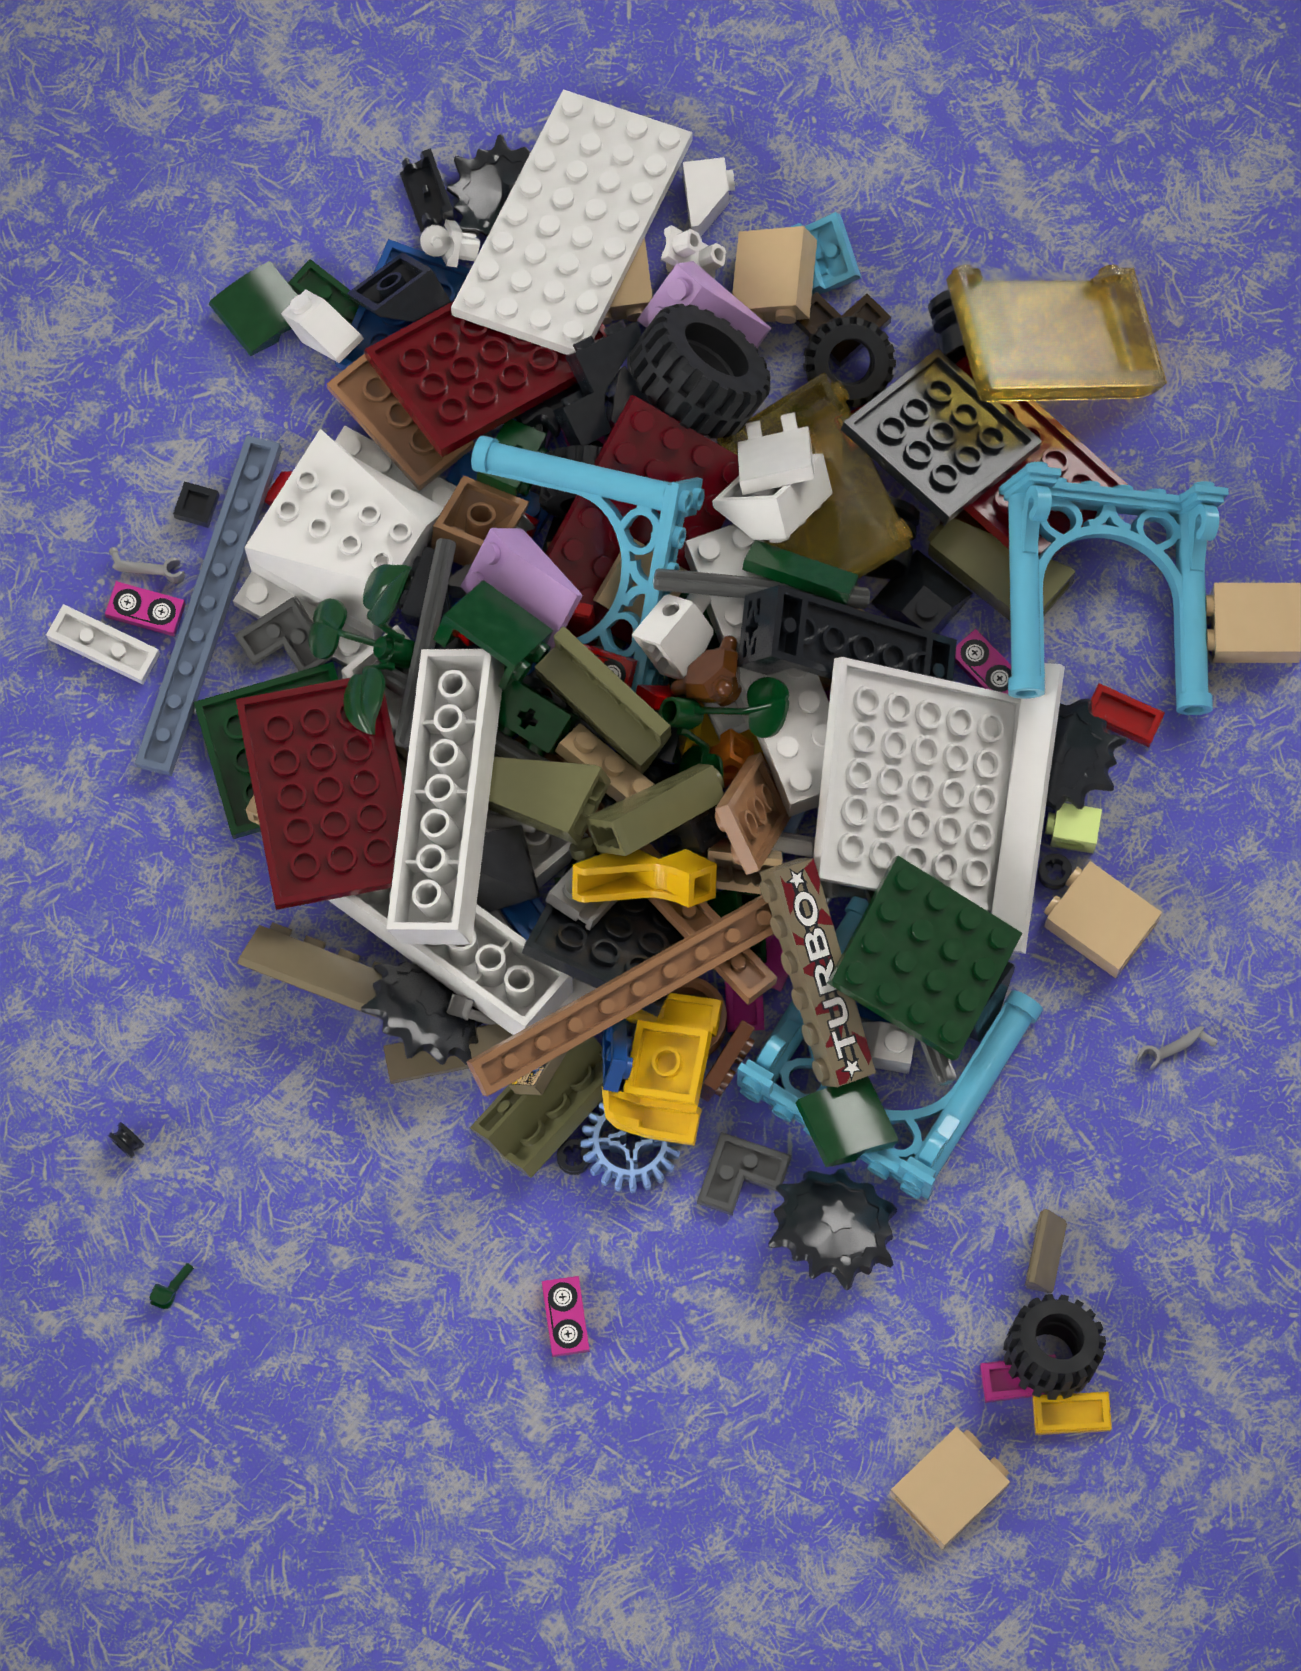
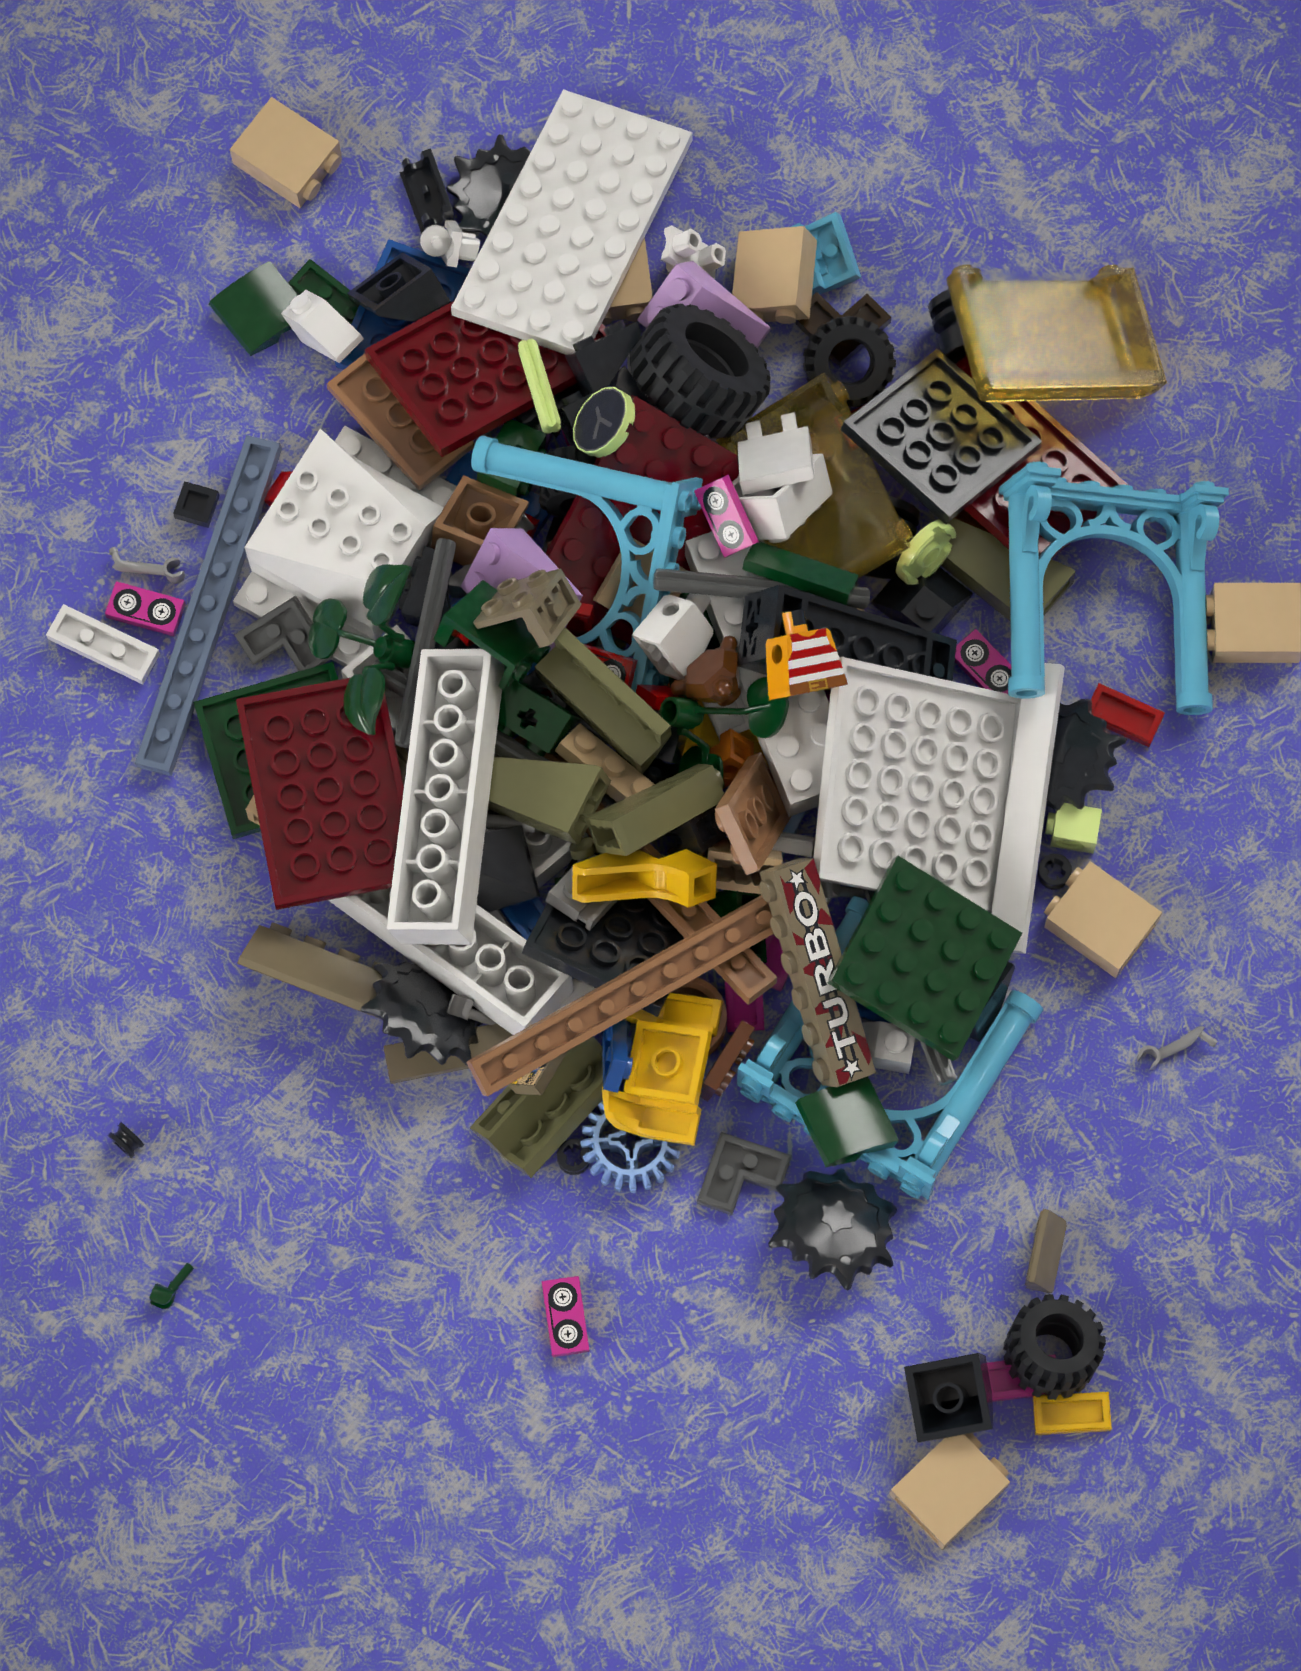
white slope [683,157,735,237] -> none
none -> tan brick [229,97,342,208]
none -> dark tan bracket [473,568,582,648]
none -> yellowish green axle [518,338,561,434]
none -> tile [573,387,635,458]
none -> tile [694,475,759,558]
none -> torso [766,609,848,700]
none -> yellowish green tile [896,519,956,585]
none -> black slope [904,1353,993,1443]

